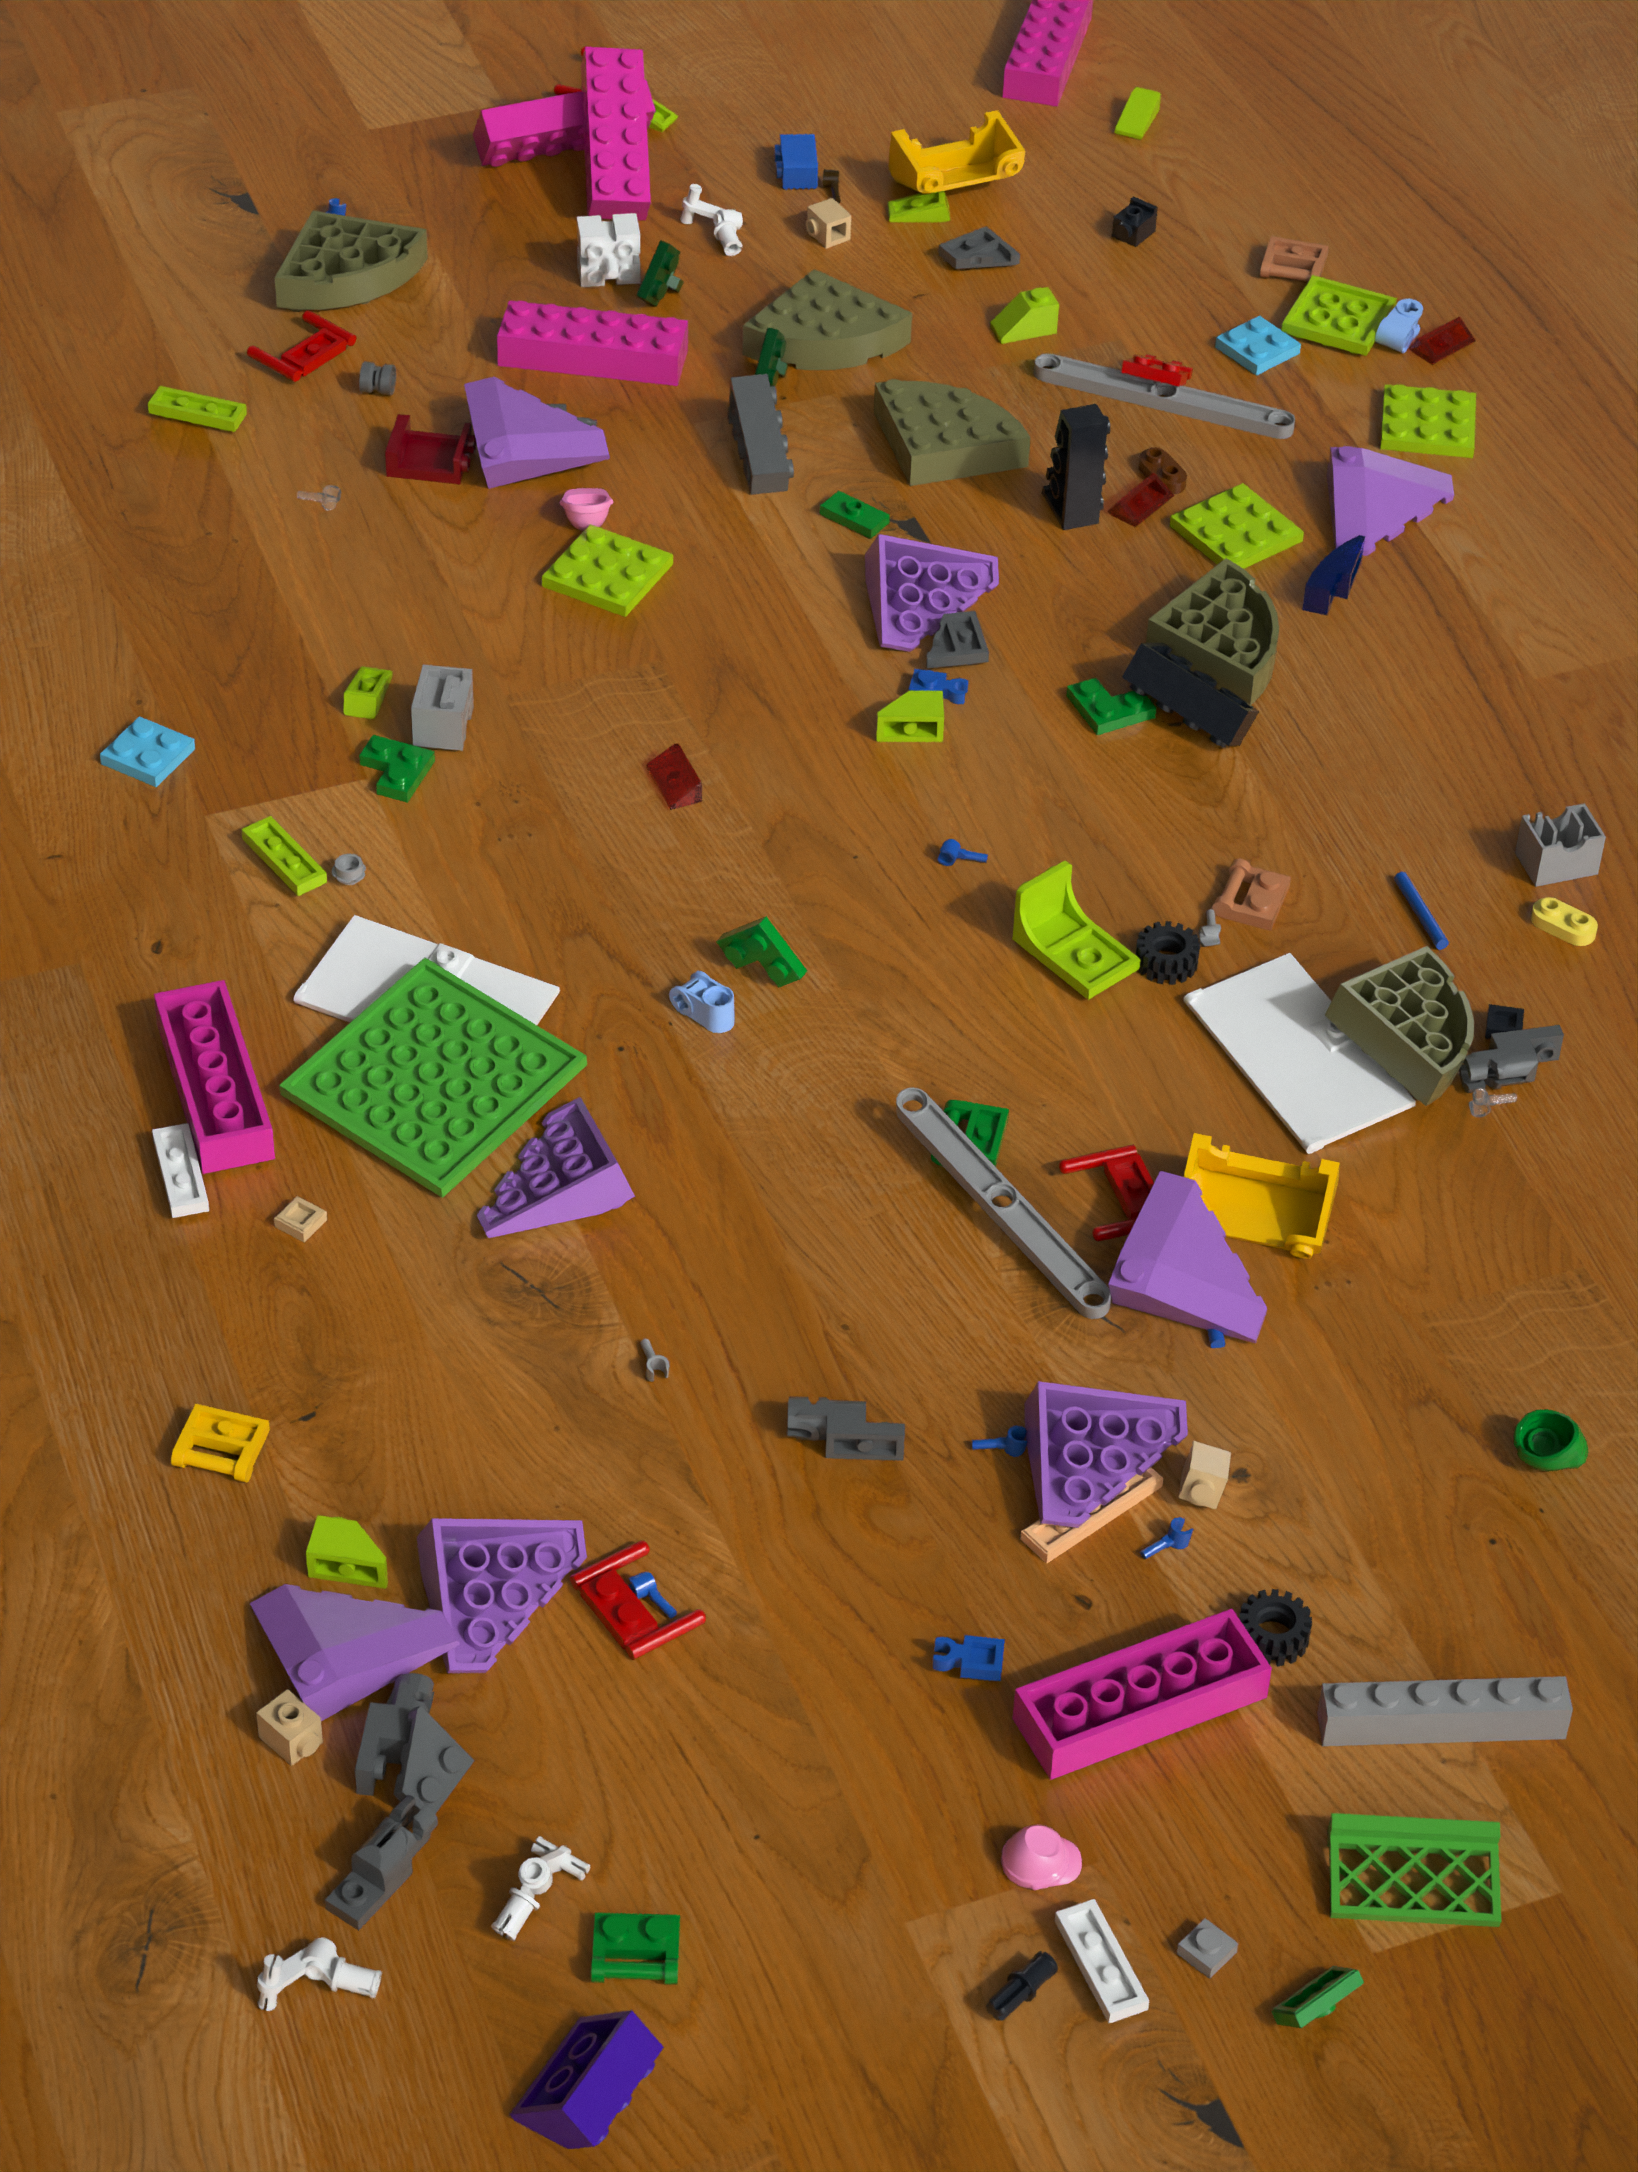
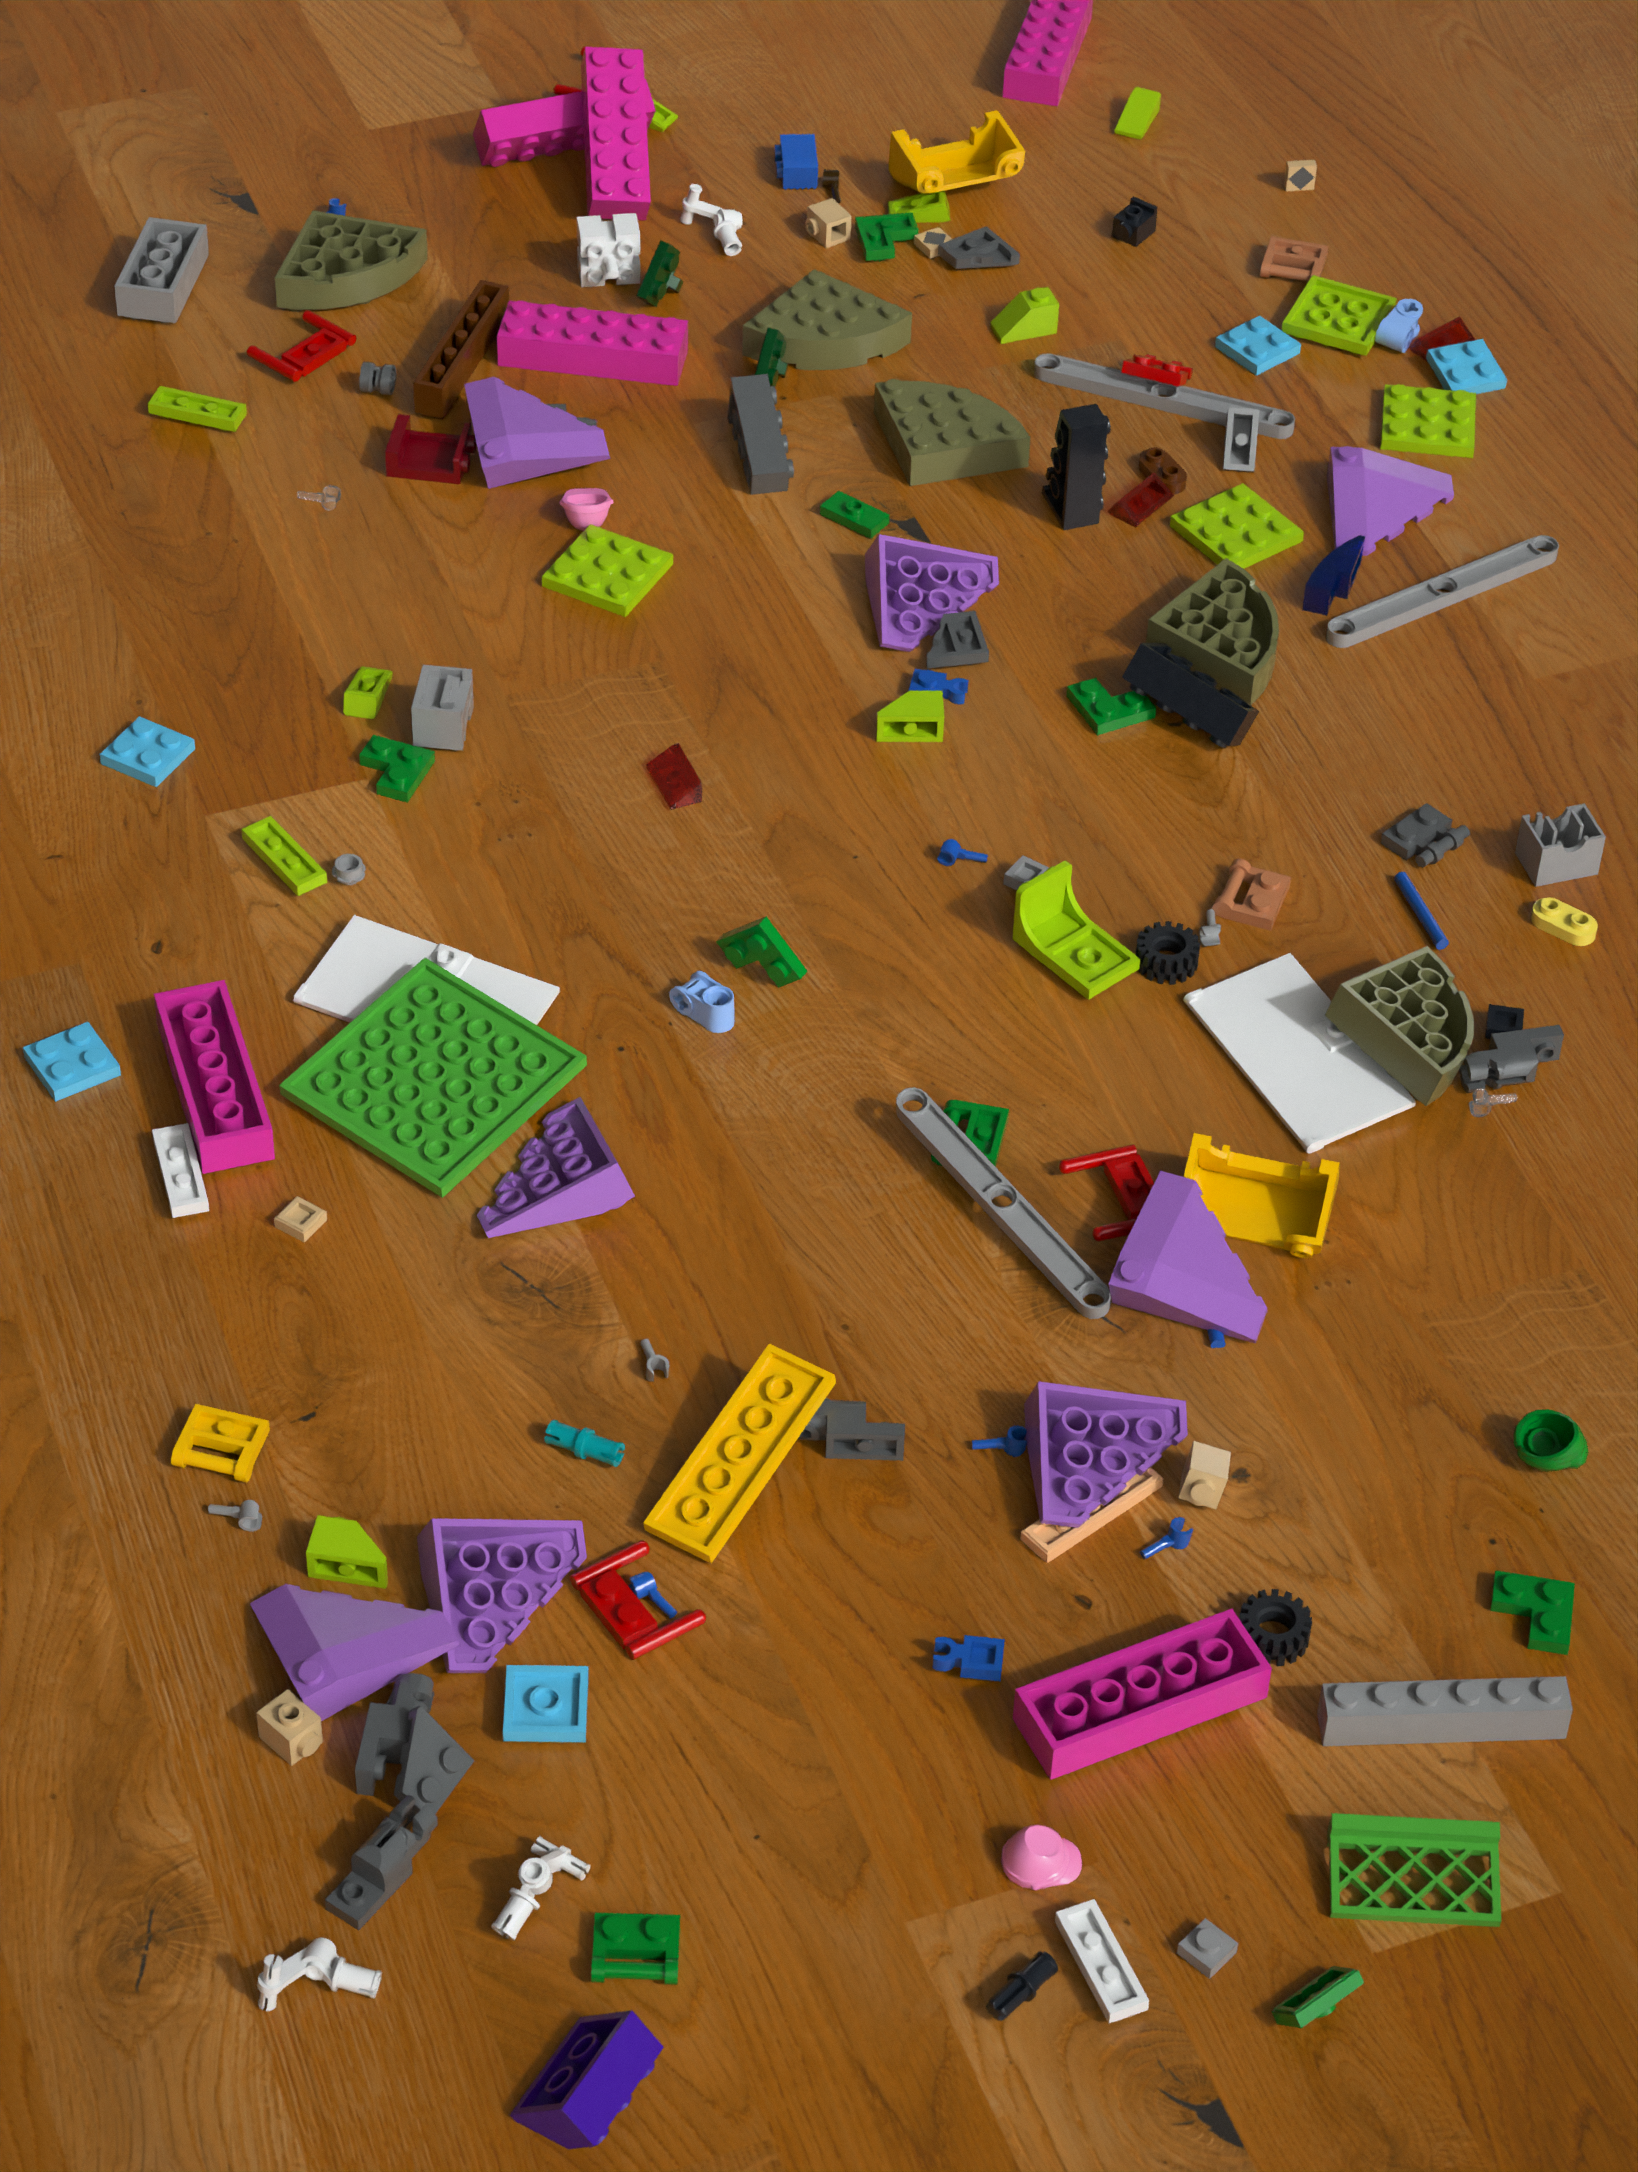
none -> medium azure plate [23,1022,121,1102]
none -> light grey brick [114,217,209,323]
none -> light grey hand [208,1500,262,1532]
none -> reddish brown brick [413,280,509,419]
none -> medium azure plate [503,1665,589,1742]
none -> teal pin [544,1419,625,1467]
none -> yellow plate [643,1343,836,1563]
none -> green plate [855,212,918,261]
none -> tan tile [914,227,952,259]
none -> light grey plate [1004,855,1049,890]
none -> light grey slope [1223,407,1260,472]
none -> tan tile [1284,160,1317,191]
none -> light grey beam [1326,535,1559,648]
none -> dark grey plate [1381,803,1470,868]
none -> medium azure plate [1426,339,1507,394]
none -> green plate [1490,1570,1575,1655]

